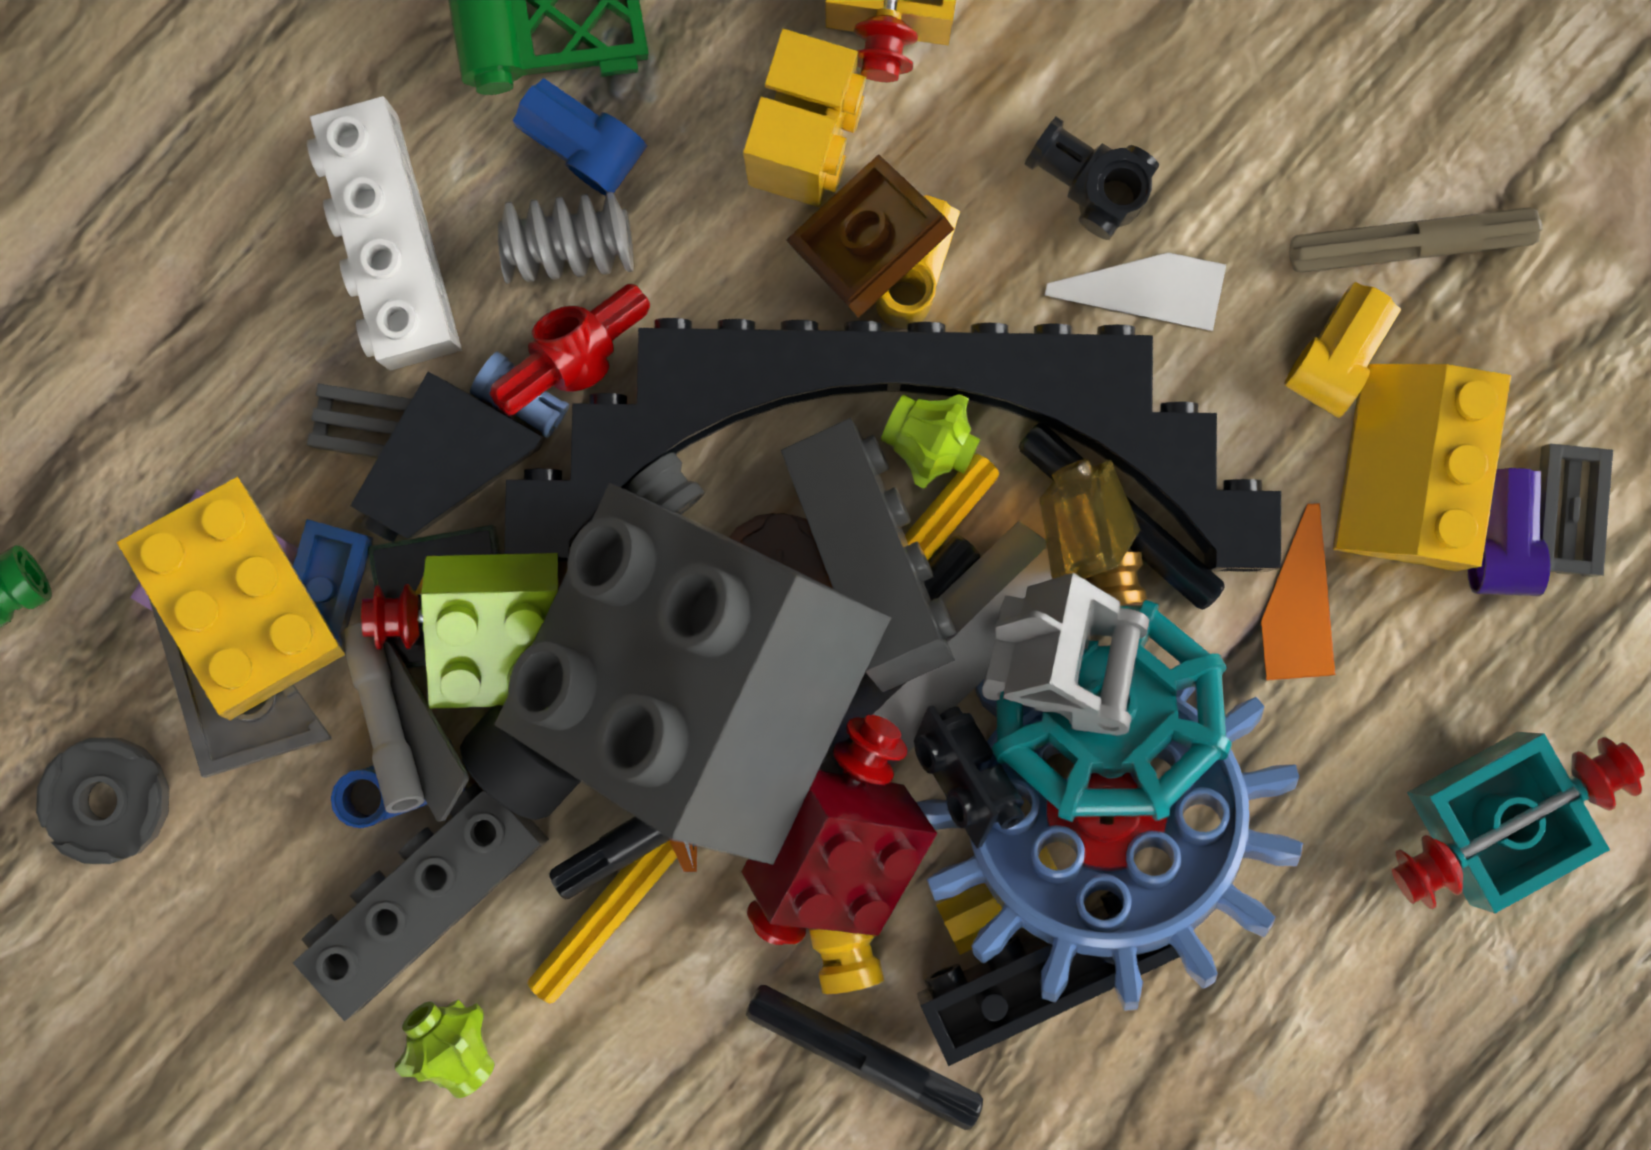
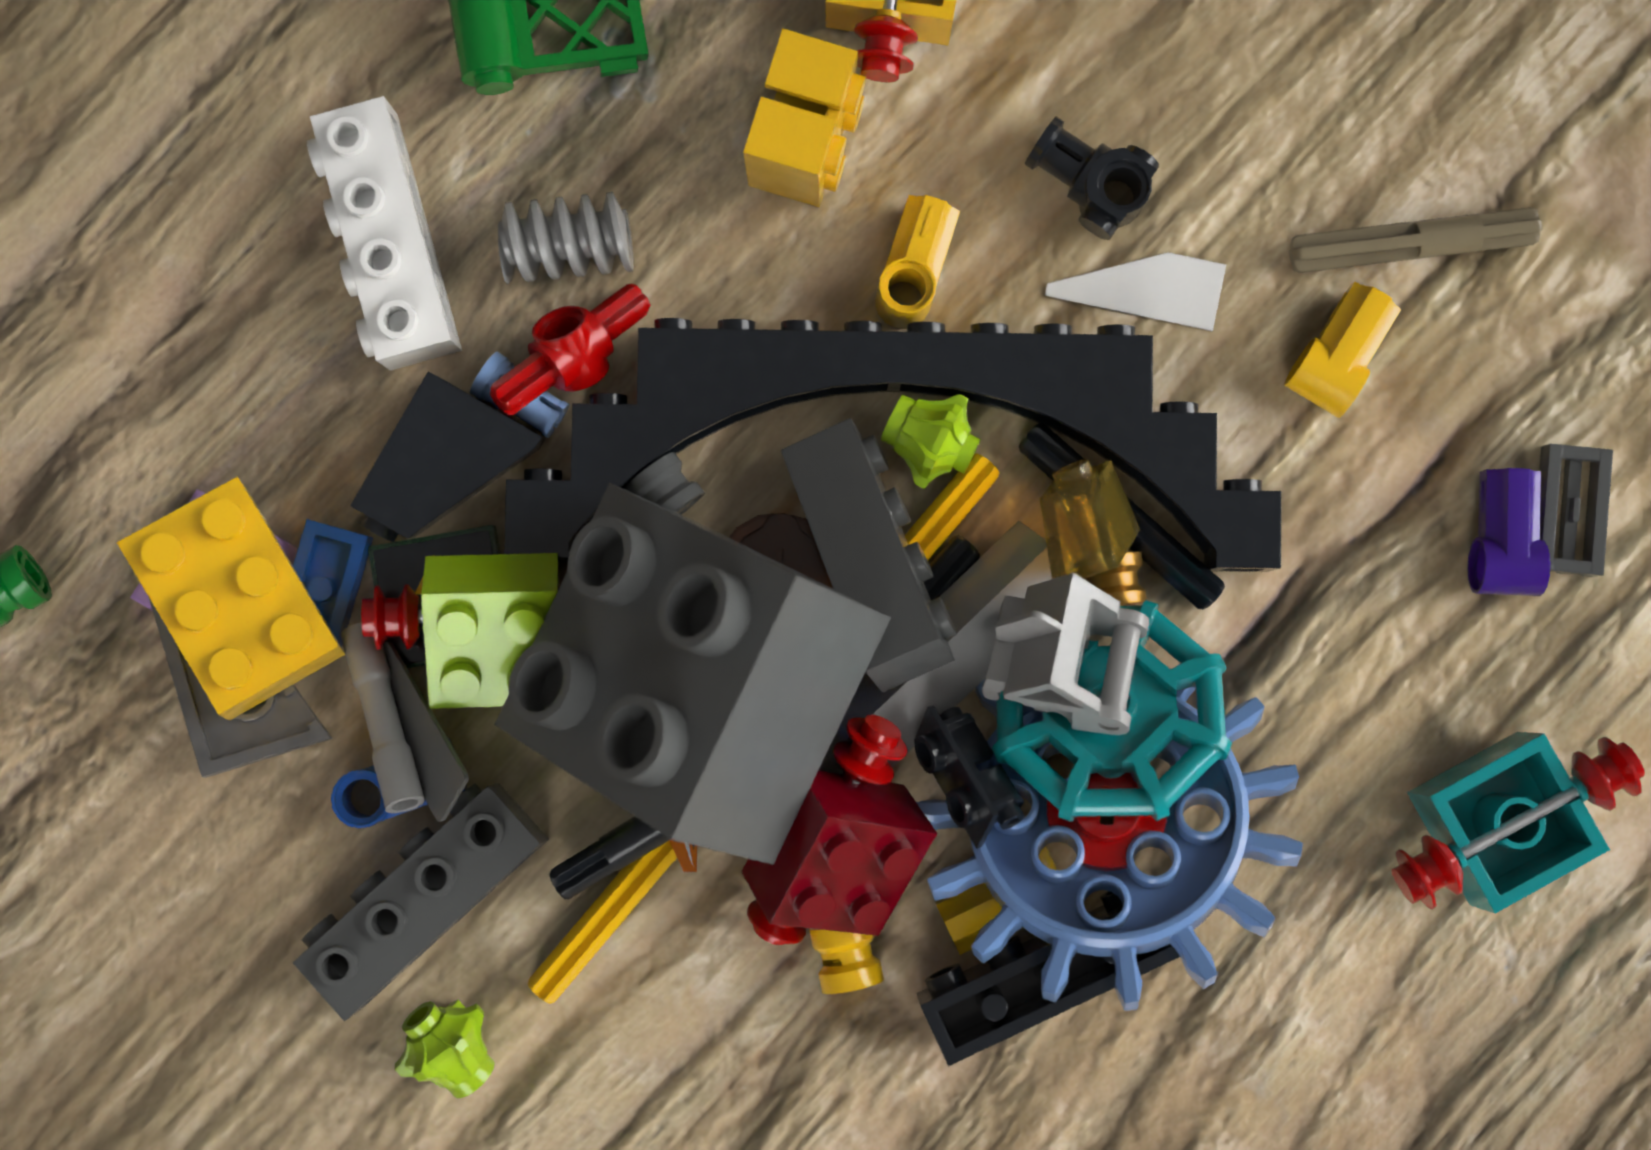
dark grey tile [36,737,169,864] -> none
dark grey tile [307,383,412,458] -> none
black tyre [460,705,581,820] -> none
blue piece [513,78,647,196] -> none
black axle [746,985,983,1130] -> none
reddish brown tile [786,154,954,318] -> none
orange sticker [1261,503,1335,680] -> none
yellow slope [1333,364,1511,571] -> none

